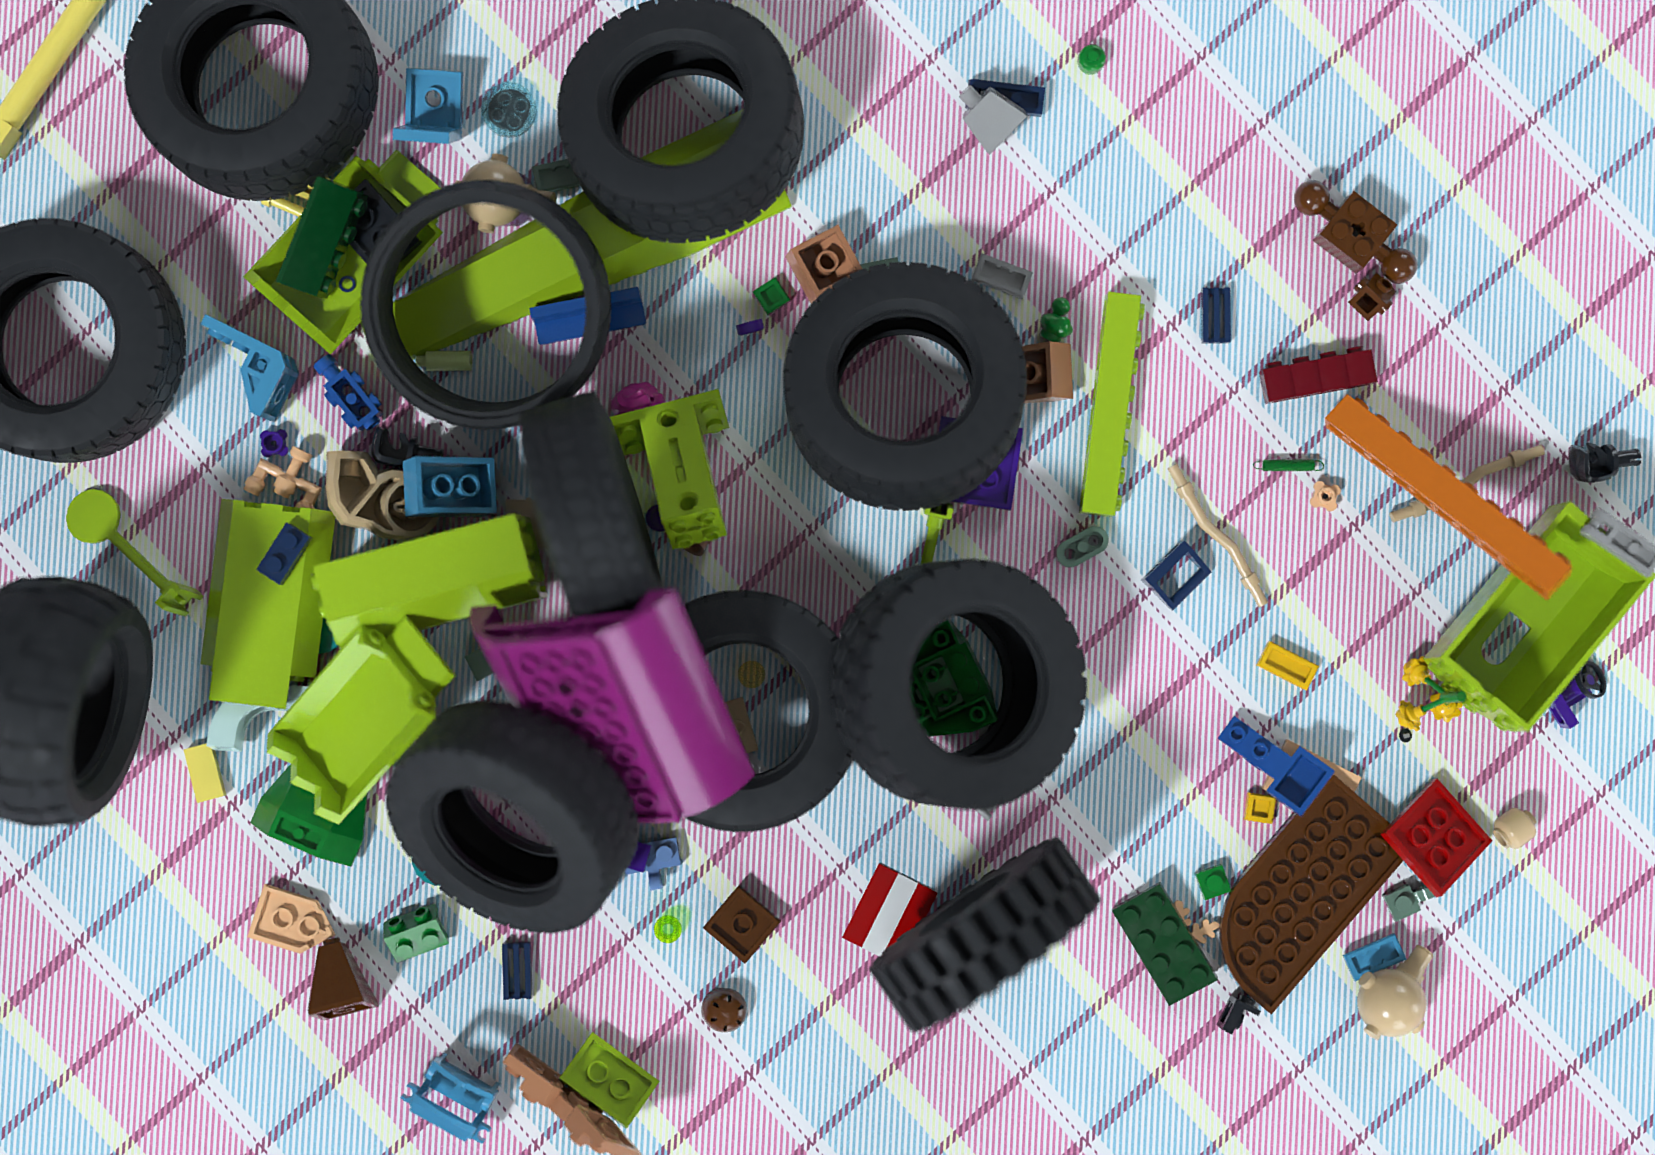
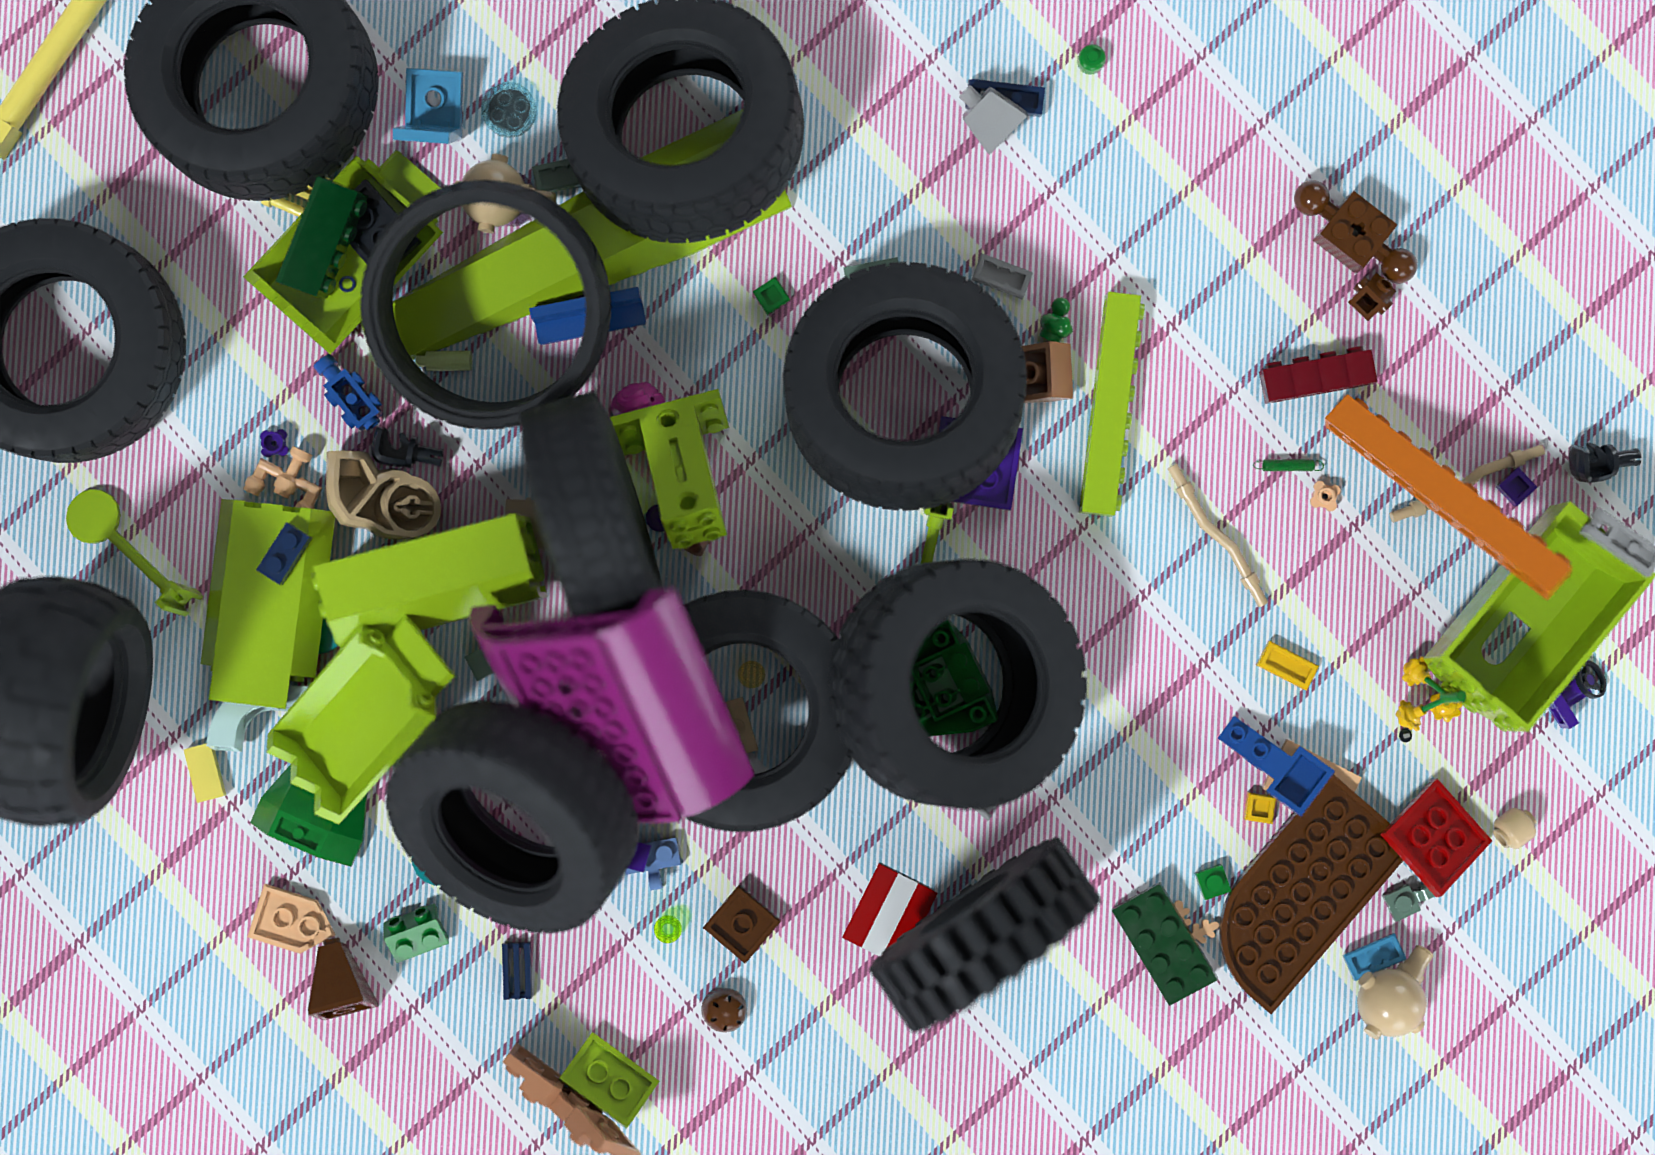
dark azure bracket [201,314,299,423] -> none
dark azure animal [400,1053,500,1144] -> none
dark azure brick [403,457,497,517] -> none
dark purple tile [736,319,764,336] -> none
nougat slope [785,225,862,303] -> none
sand green plate [1056,526,1109,568] -> none
dark blue tile [1141,540,1212,611] -> none
dark blue tile [1201,287,1231,344] -> none
black bracket [1216,994,1261,1034] -> none
none -> dark purple tile [1495,467,1538,507]

